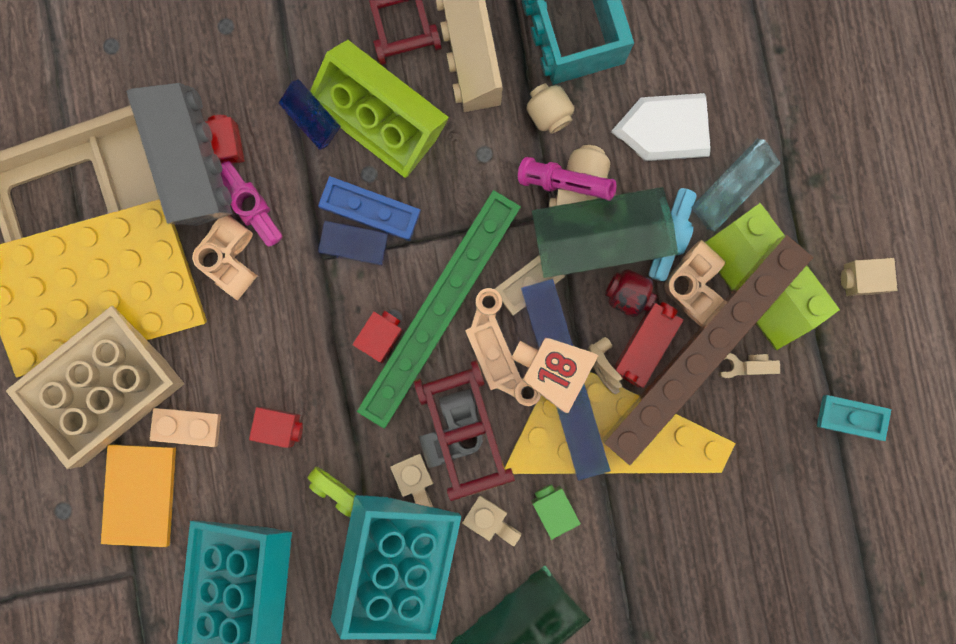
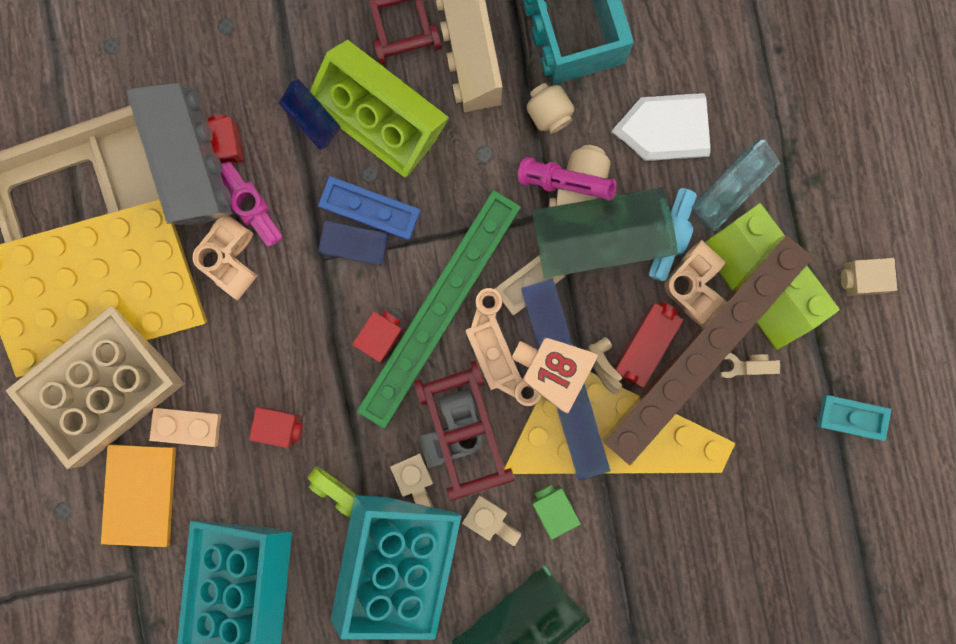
dark red head [605,269,657,317] -> none

